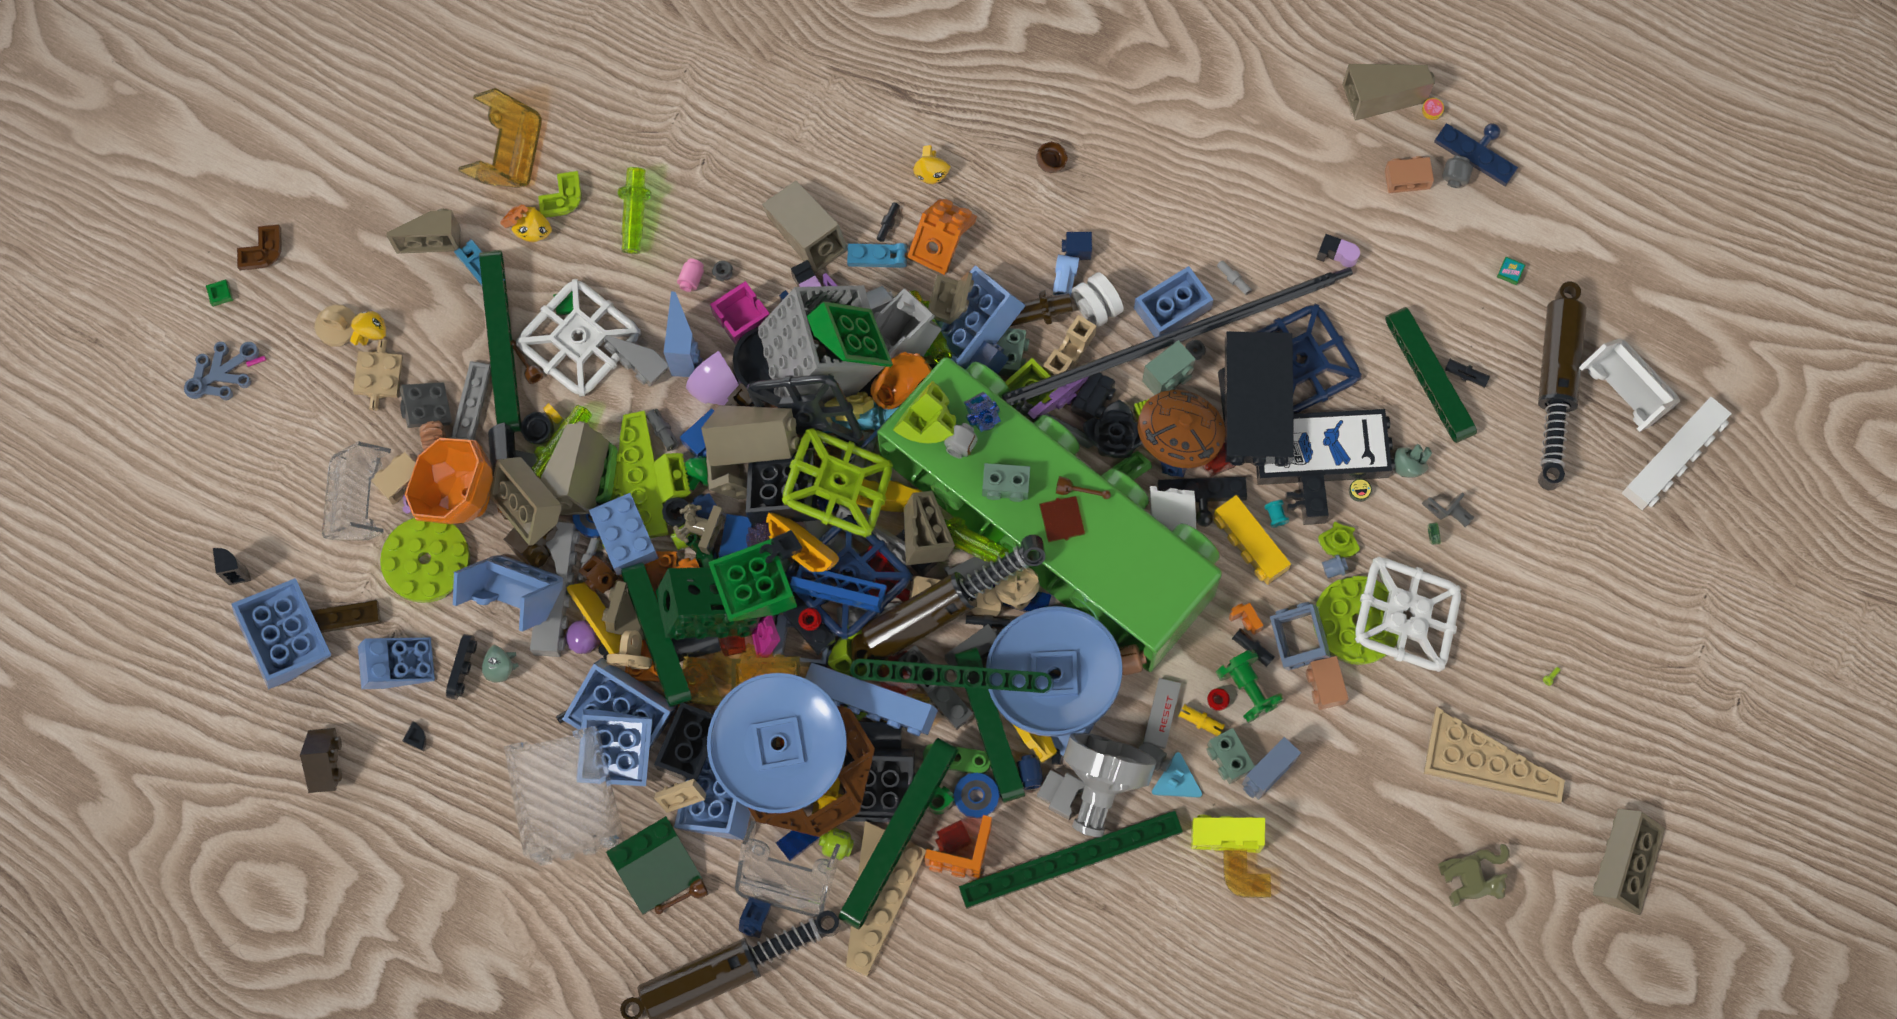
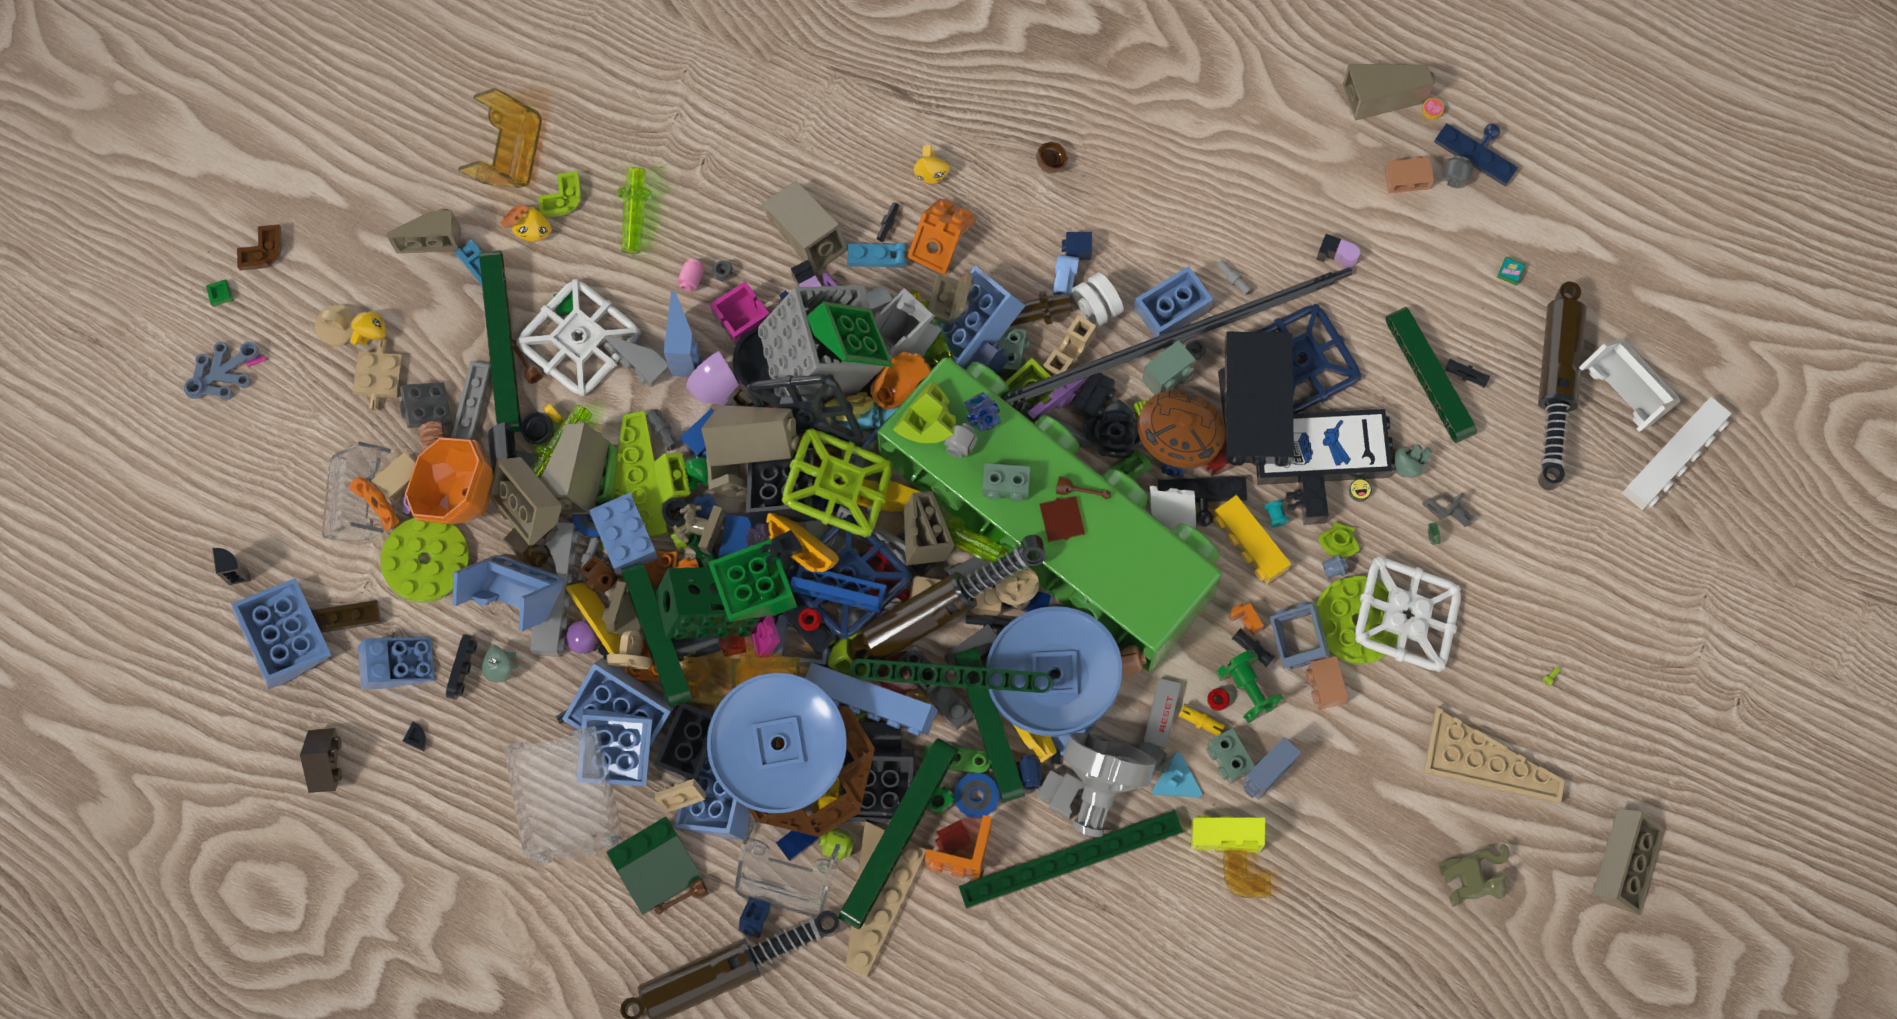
none -> orange piece [349,475,399,531]

